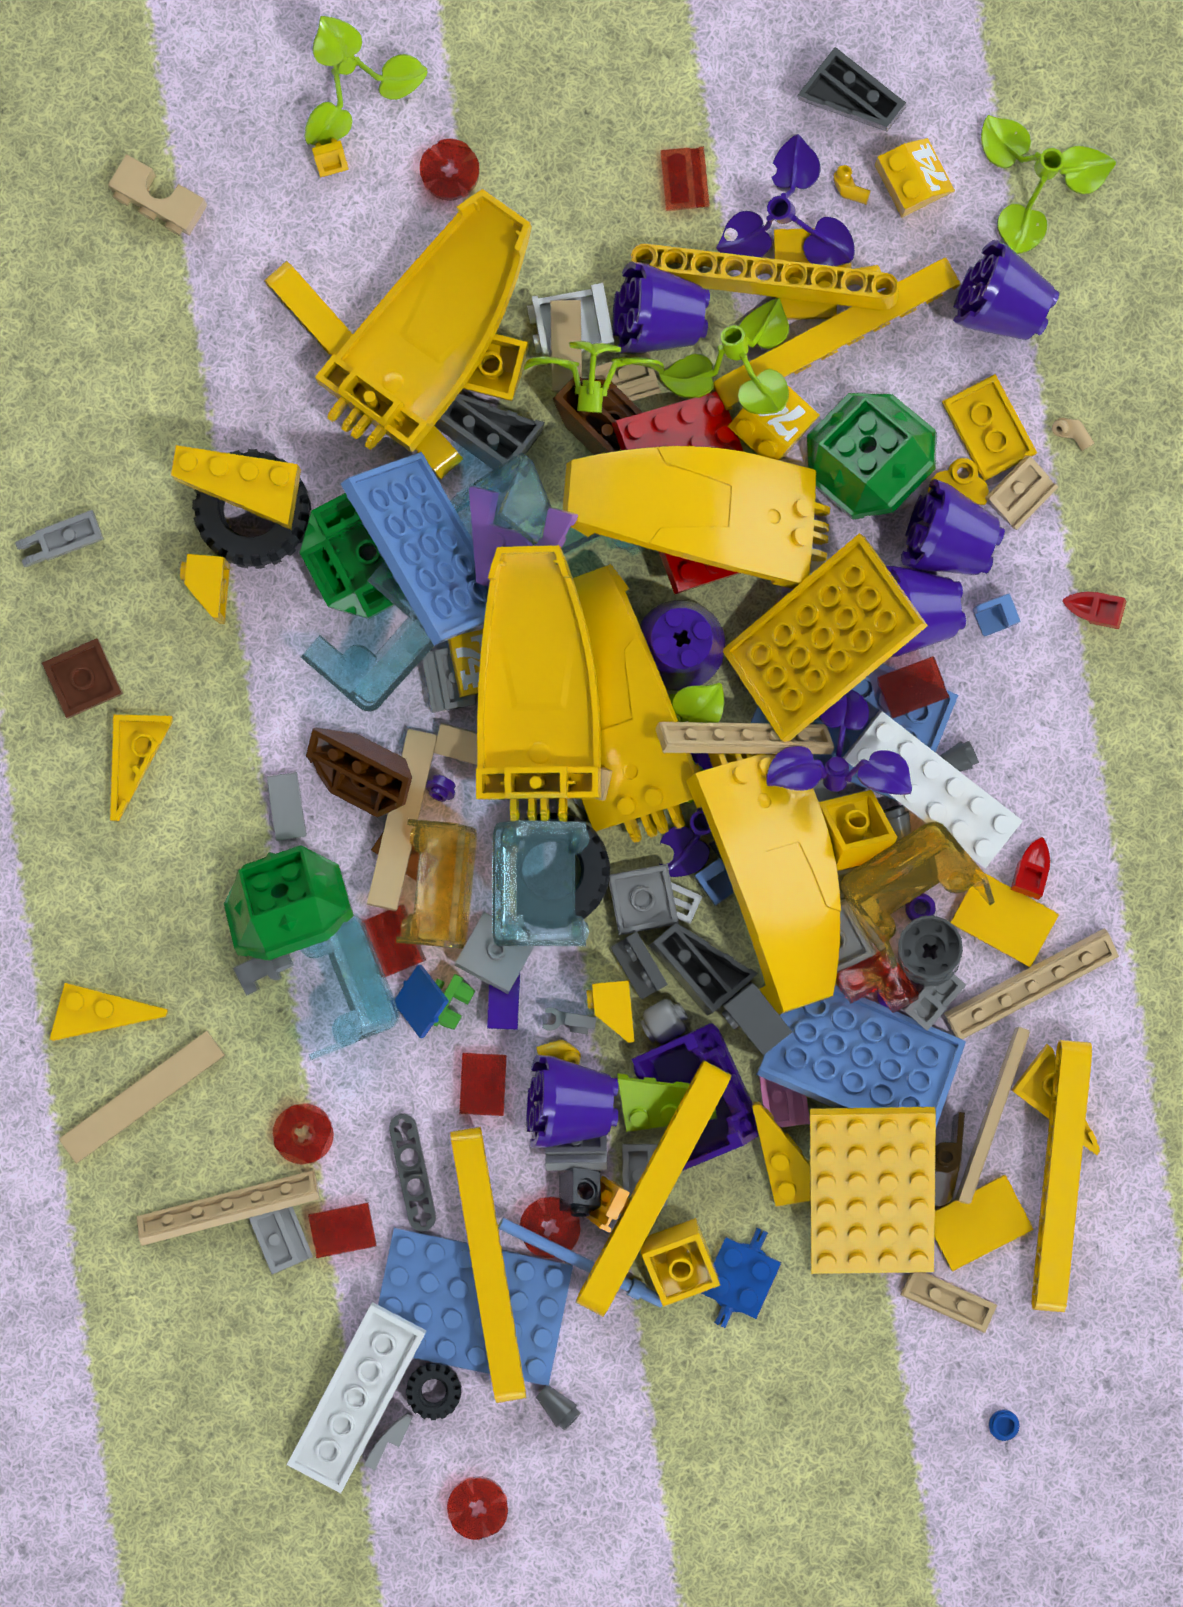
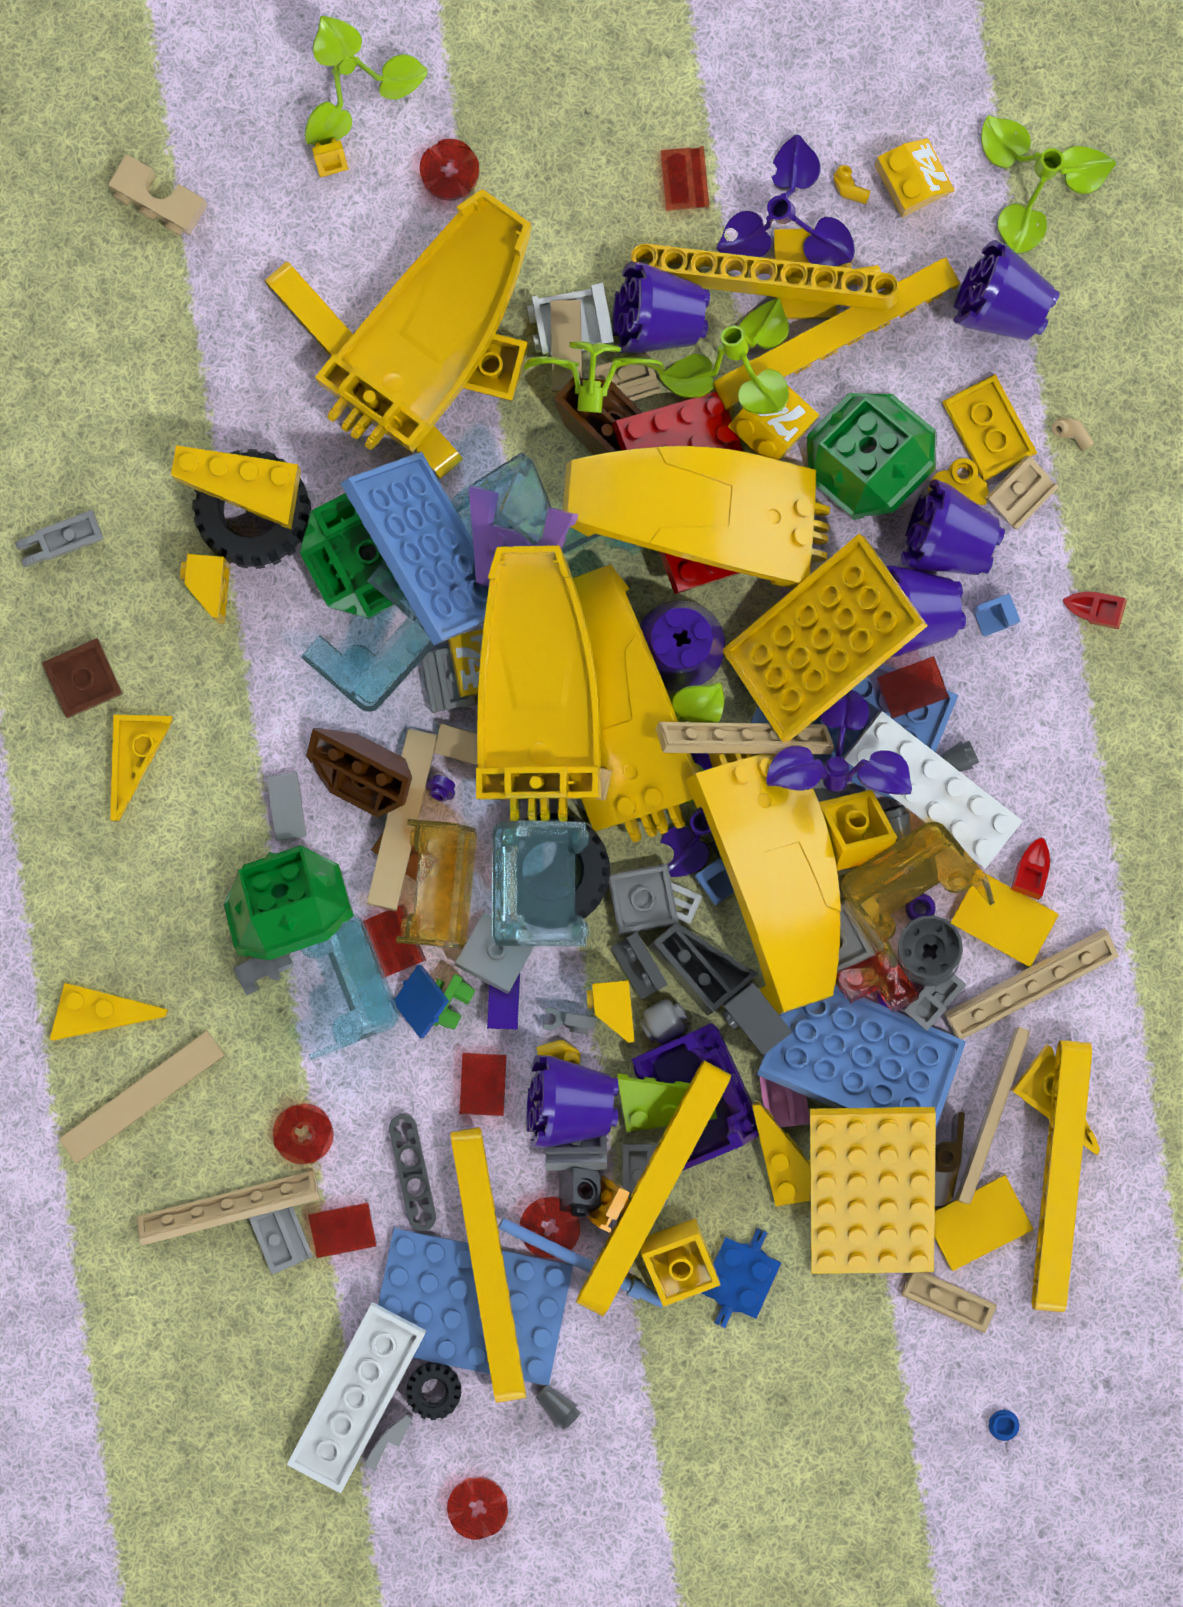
dark grey wedge [435,394,545,479] -> none
dark grey wedge [797,47,906,132] -> none

